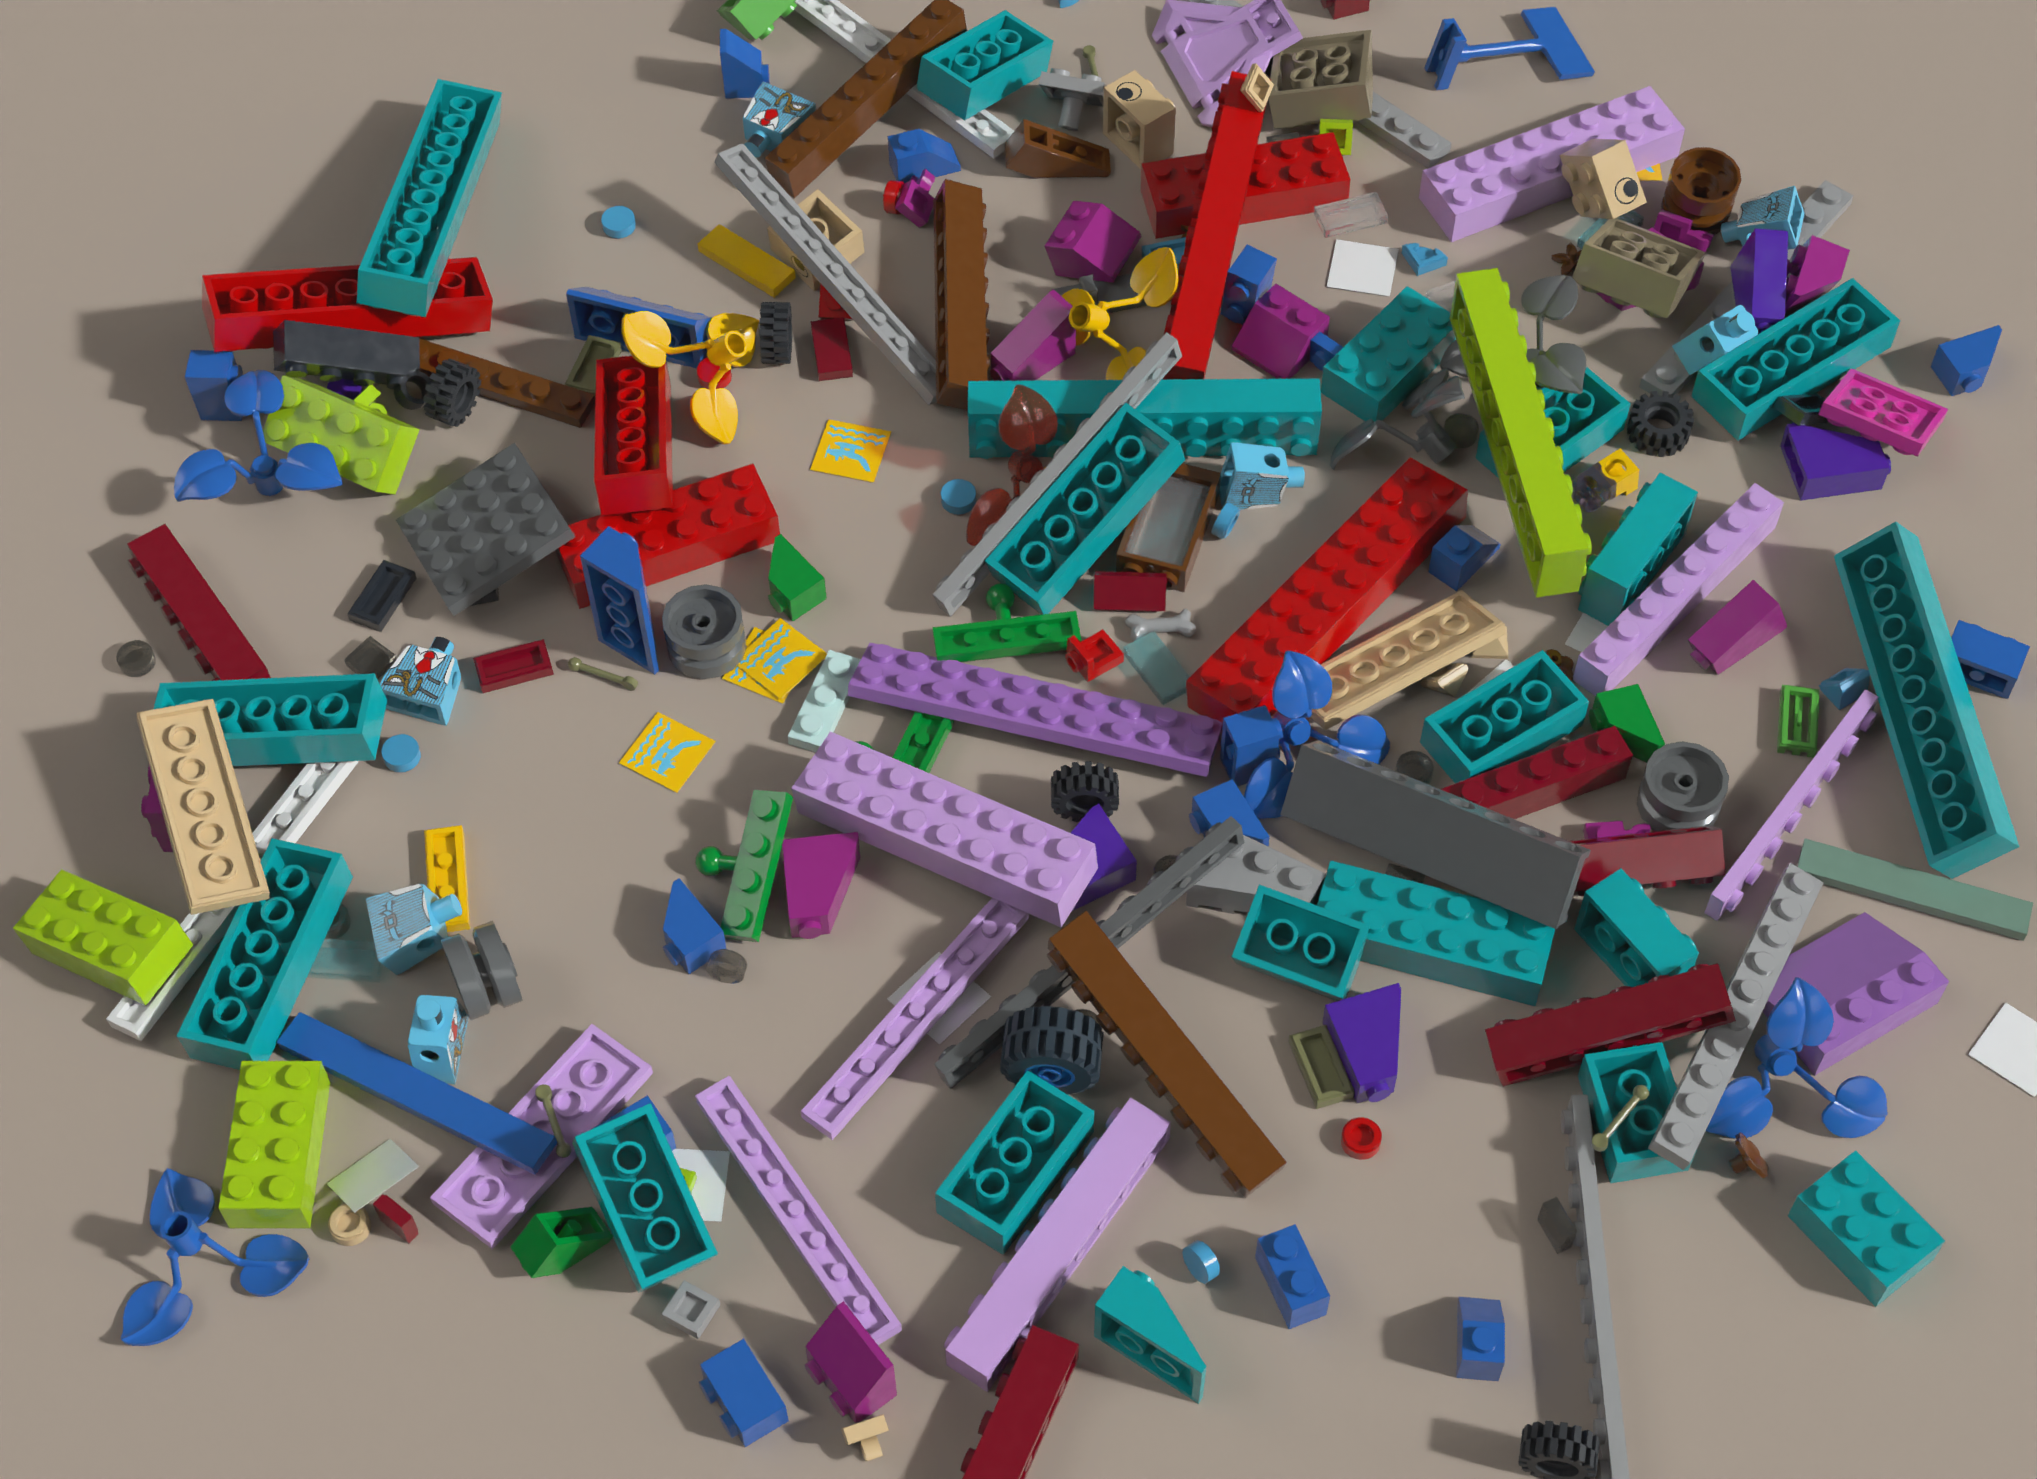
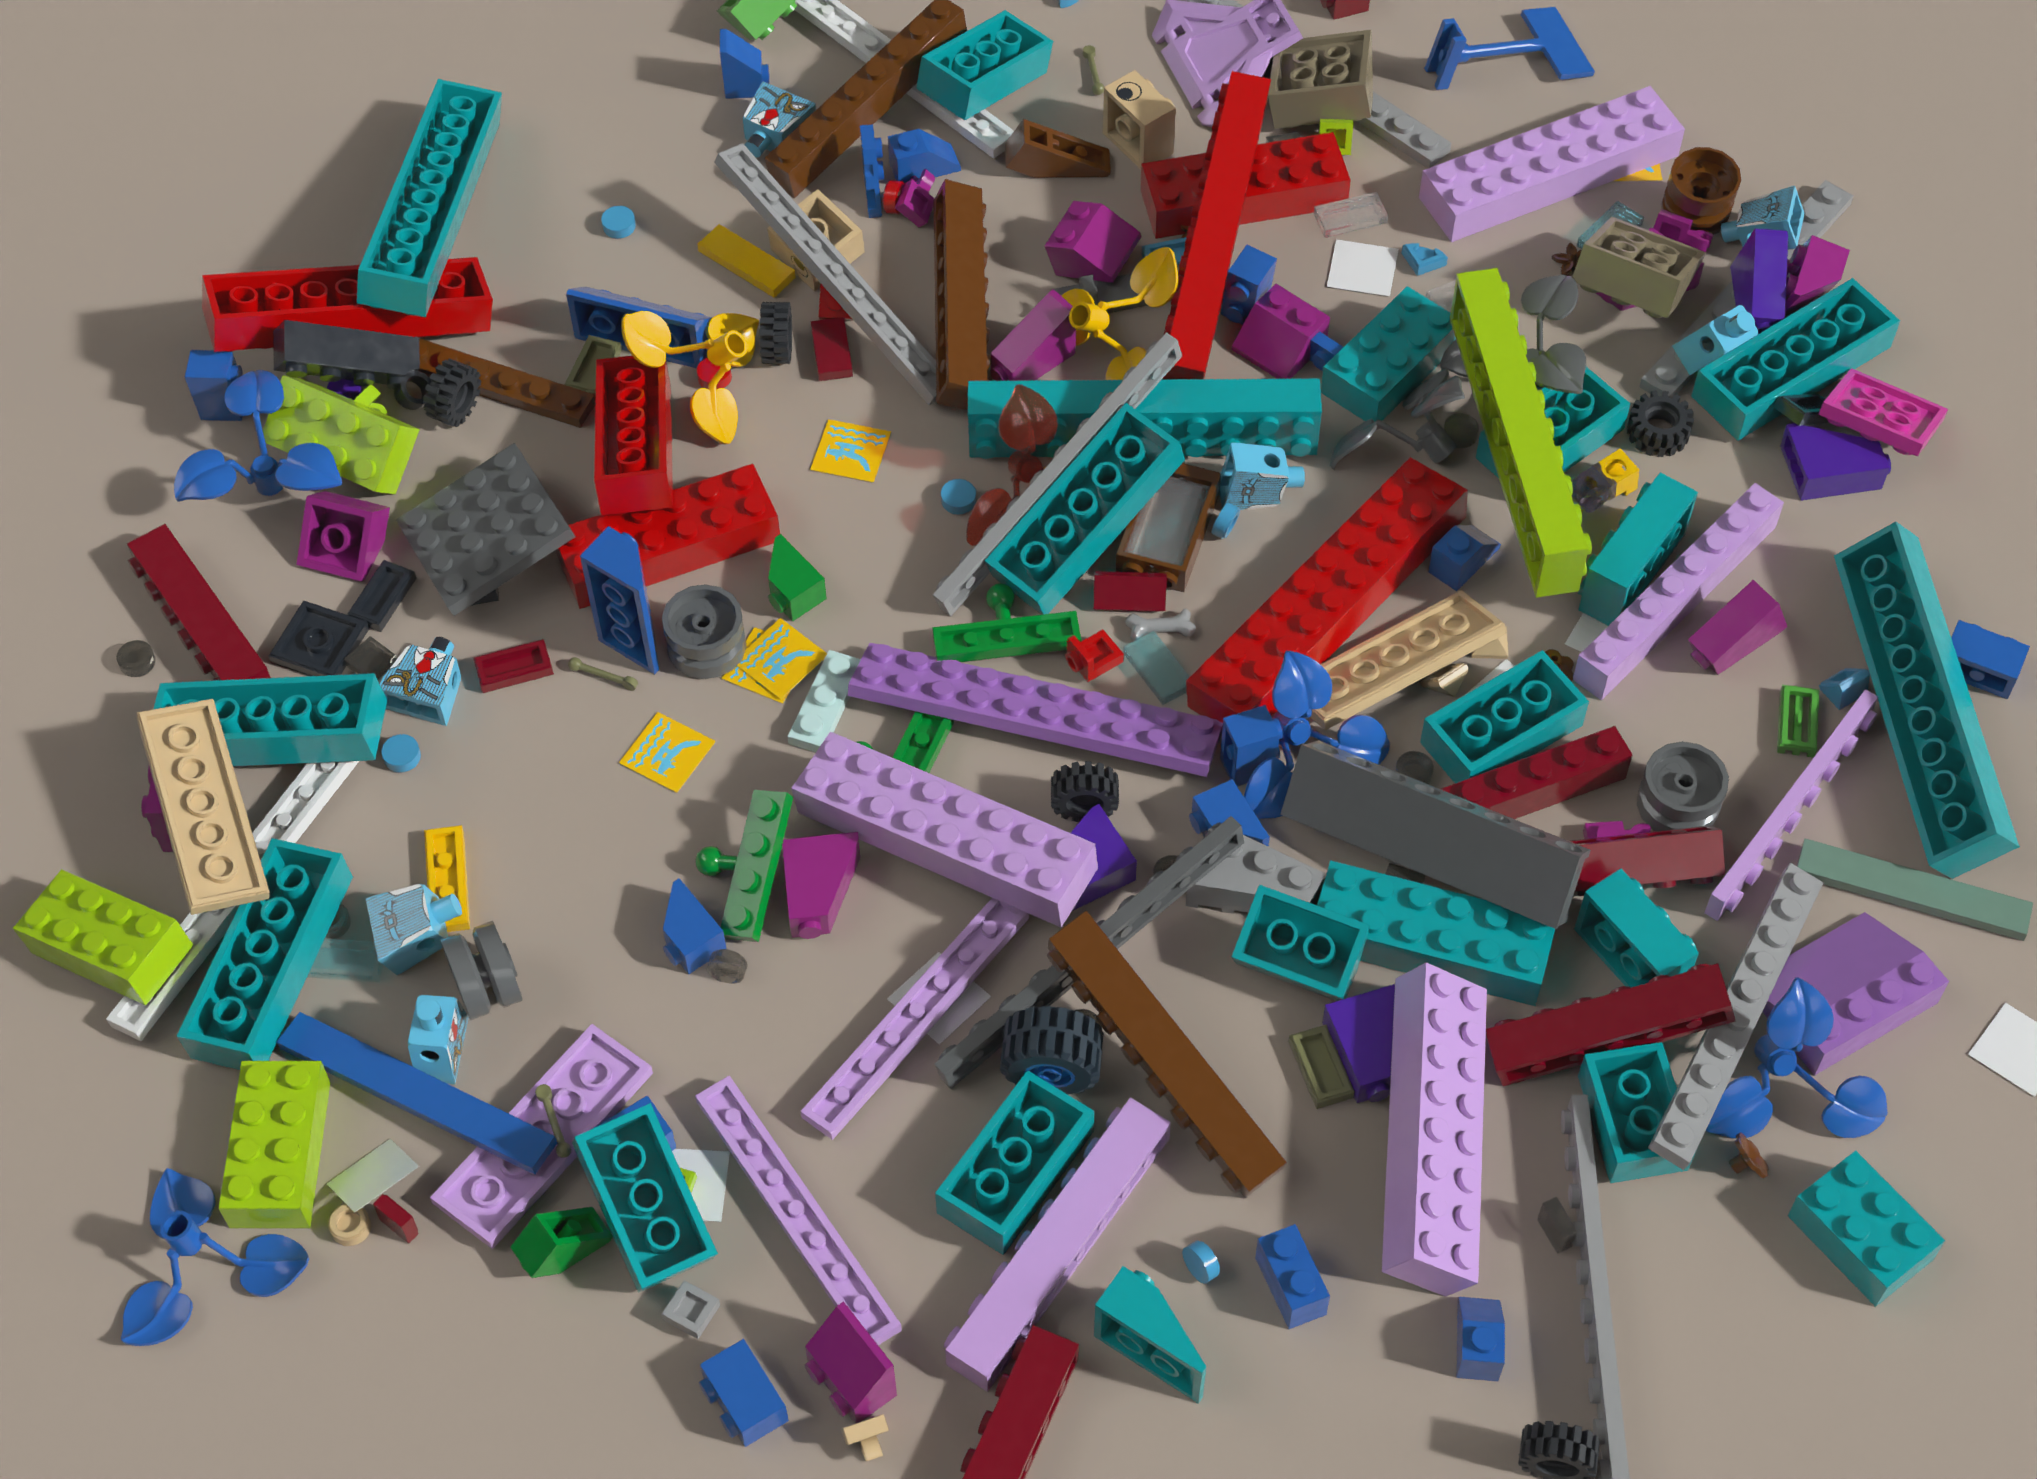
light grey plate [1039,68,1107,131] -> none
tan slope [1240,63,1274,112] -> none
red tile [1341,1117,1382,1160] -> none
brick [1560,139,1647,219] -> none
green slope [1589,684,1665,763] -> none
olive hinge [1592,1085,1649,1151] -> none
blue slope [1930,325,2002,397] -> none
none -> black tile [268,600,369,676]
none -> magenta slope [296,491,390,581]
none -> blue wing [860,124,884,218]
none -> lavender brick [1382,963,1487,1297]

